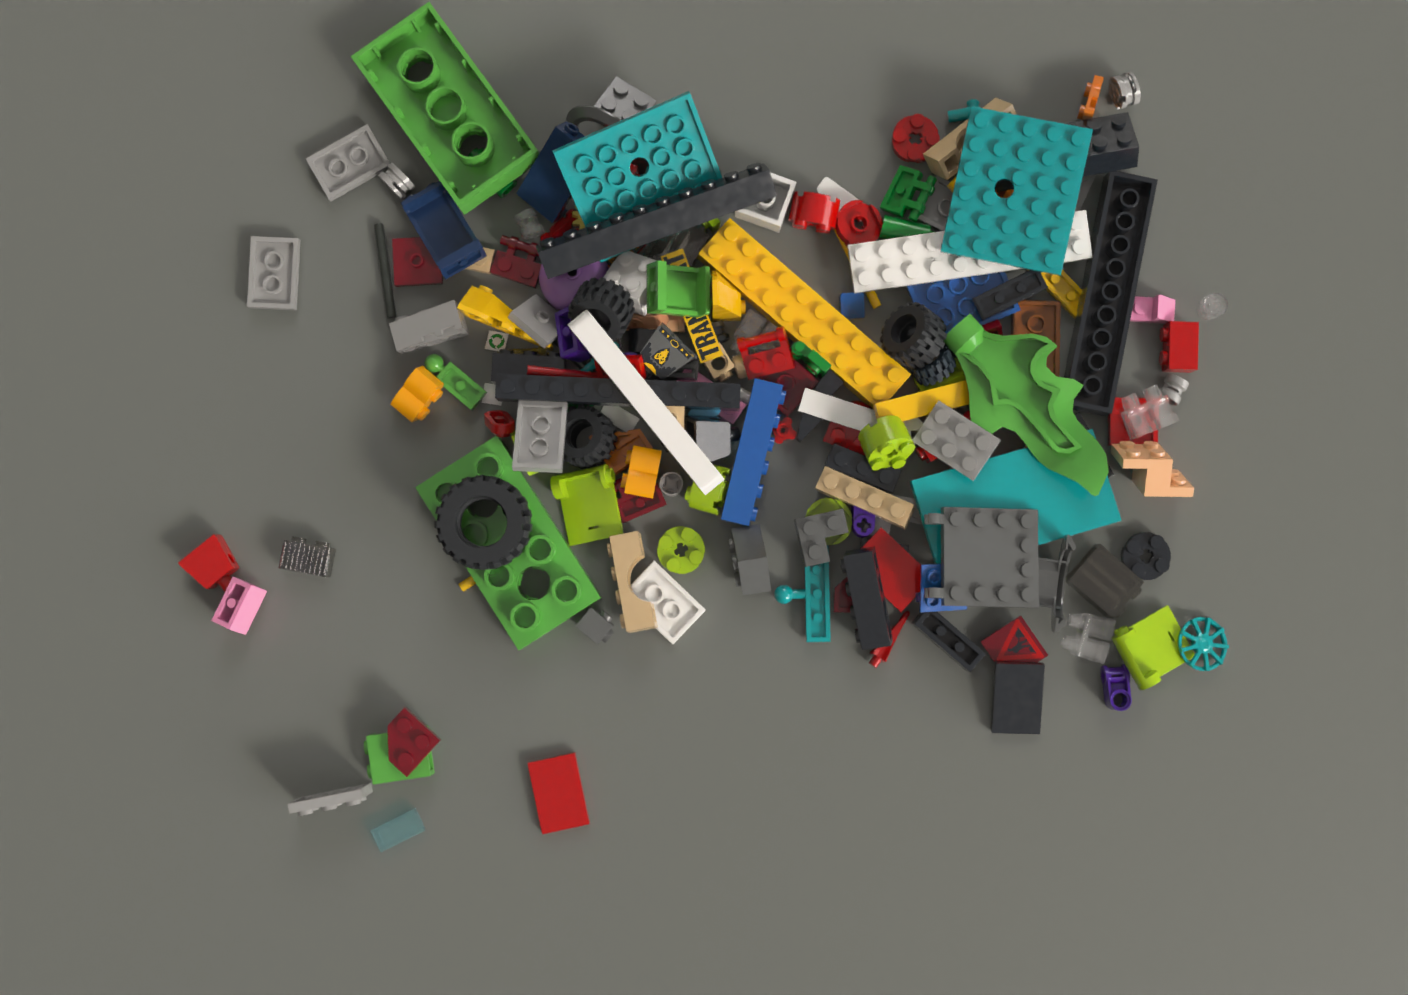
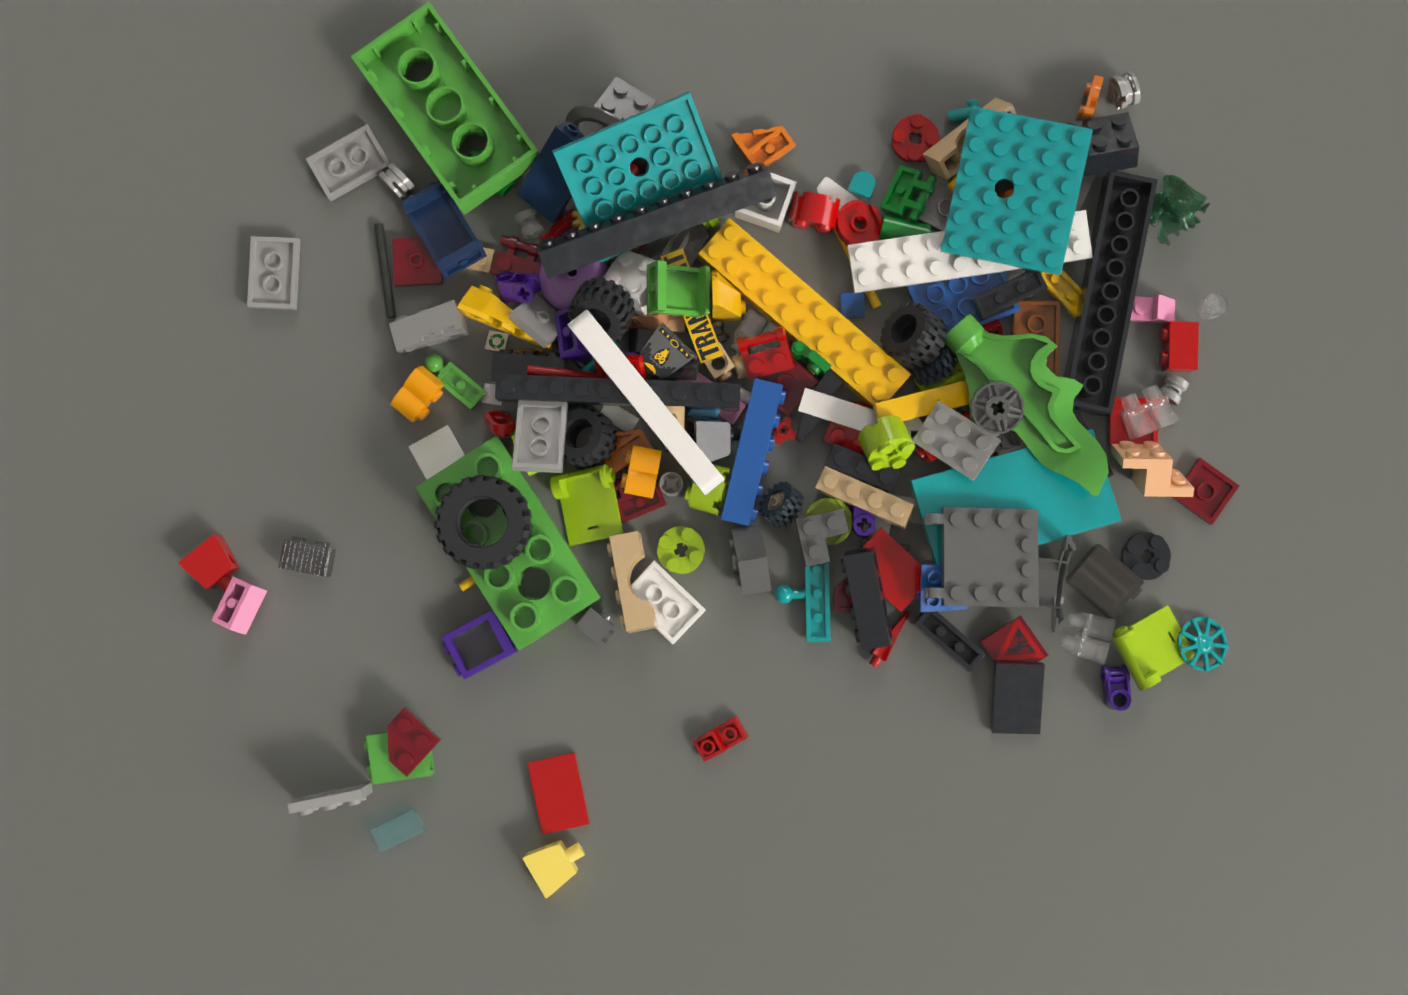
none -> white sticker [409,425,465,479]
none -> dark purple window [442,610,518,679]
none -> dark purple piece [494,271,541,303]
none -> light yellow torso [522,840,585,898]
none -> red slope [693,716,749,762]
none -> orange wing [731,126,796,167]
none -> black wheel [758,481,804,528]
none -> teal tile [847,171,875,200]
none -> dark grey wheel [970,380,1024,434]
none -> window [992,430,1026,457]
none -> clear green helmet [1149,175,1210,246]
none -> dark red tile [1171,458,1239,525]

